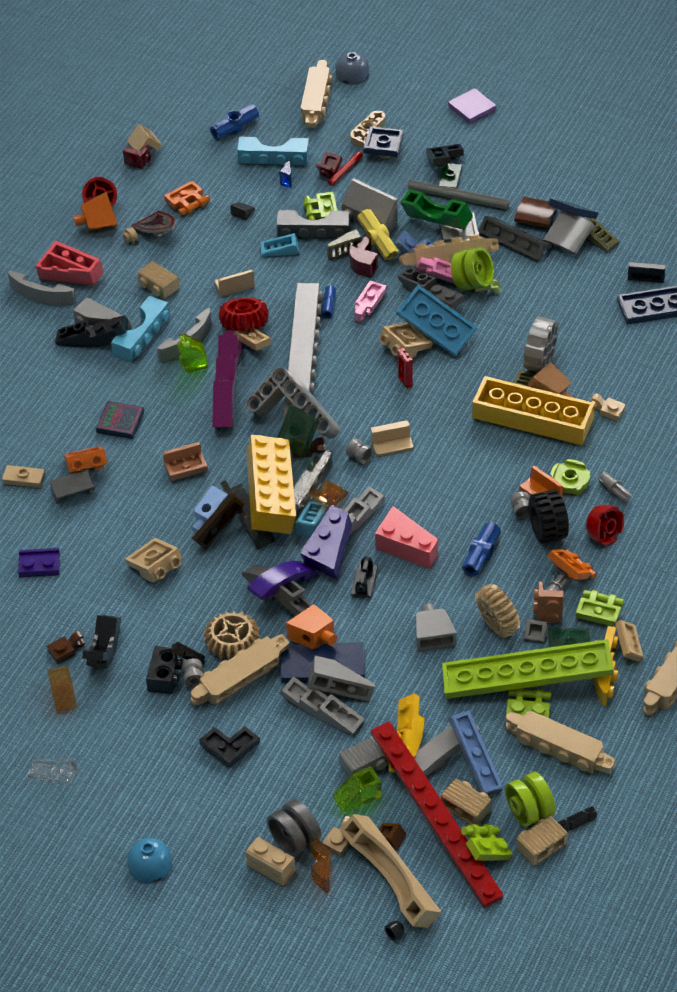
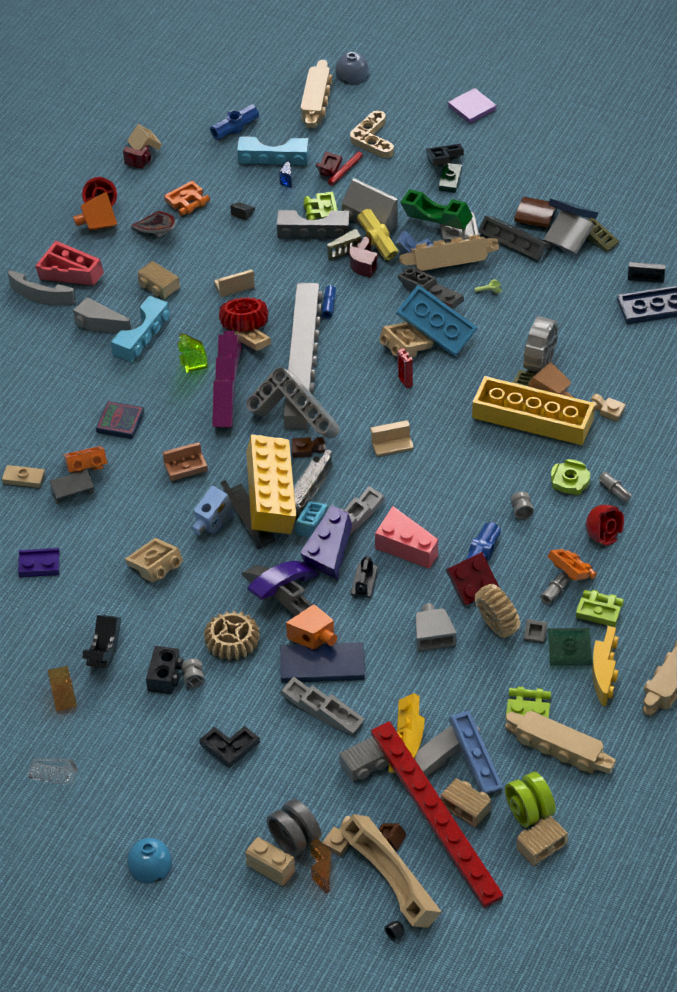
reddish brown plate [47,631,85,664] -> none
black slope [55,315,128,347] -> none
tan plate [123,227,139,244] -> none
light grey slope [157,308,212,363] -> none
black axle [171,642,206,664] -> none
tan hinge [190,634,289,706] -> none
dark brown tile [192,493,244,550] -> none
medium azure slope [261,233,300,257] -> none
clear green plate [277,405,319,457] -> none
light grey slope [308,656,375,702] -> none
clear orange slope [309,480,348,507] -> none
clear neon green slope [333,766,382,813] -> none
light grey wheel [346,438,373,464] -> none
bright pink hinge [354,281,387,323] -> none
tile [363,127,404,157] -> none
light grey axle [407,180,510,210] -> none
bright pink hinge [416,257,455,284] -> none
lime plate [442,639,614,699] -> none
lime wheel [450,247,494,291] -> none
lime plate [461,824,513,861] -> none
orange panel [519,466,563,497] -> none
black tyre [528,489,569,543] -> none
nougat bracket [533,581,564,624] -> none
black axle [558,806,597,832] -> none
tan plate [615,620,643,662] -> none
none -> dark red plate [446,552,499,606]

